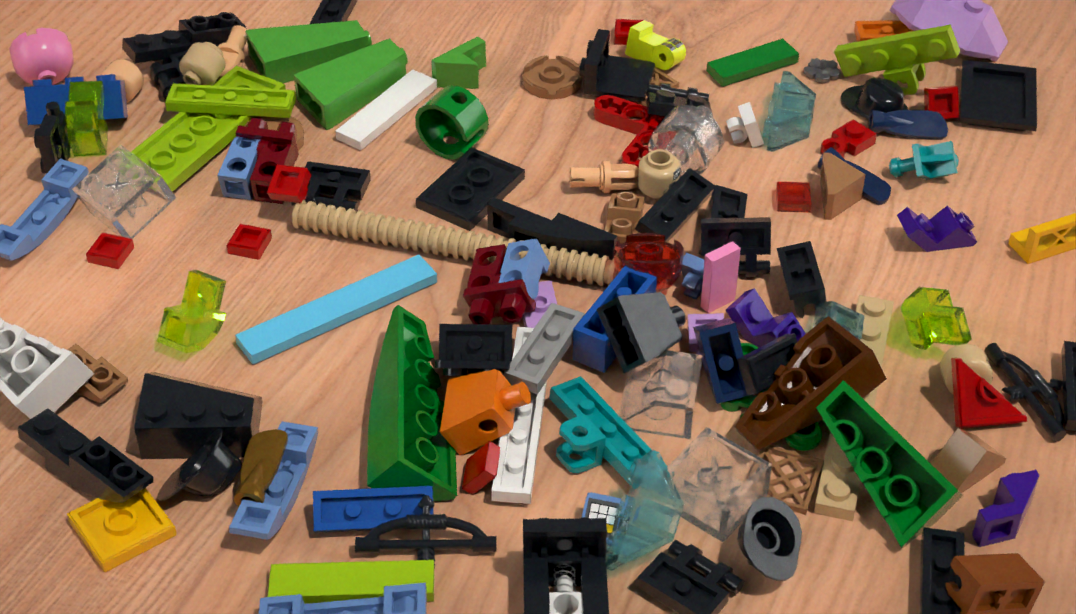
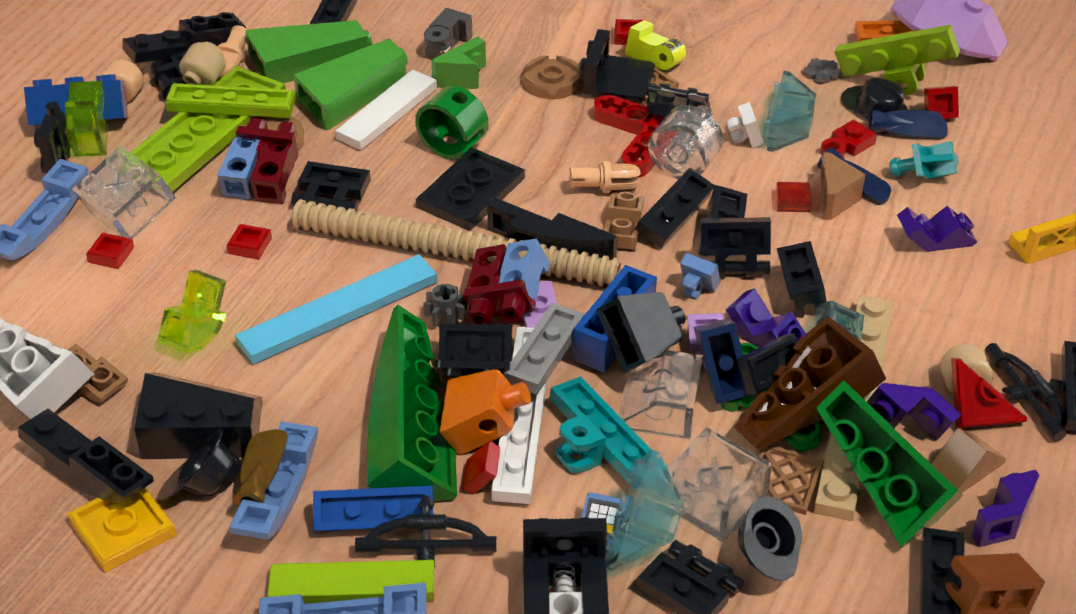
bright pink cylinder [9,28,74,85] -> none
red tile [267,164,311,203] -> none
clear red cylinder [614,233,684,292] -> none
tan head [638,149,681,199] -> none
bright pink tile [700,241,741,313] -> none
green tile [707,38,799,87] -> none
clear neon green brick [901,287,972,350] -> none
black piece [960,60,1037,131] -> none
none -> dark grey gear [423,284,467,326]
none -> dark grey leg [424,7,473,60]
none -> dark purple slope [867,383,961,441]

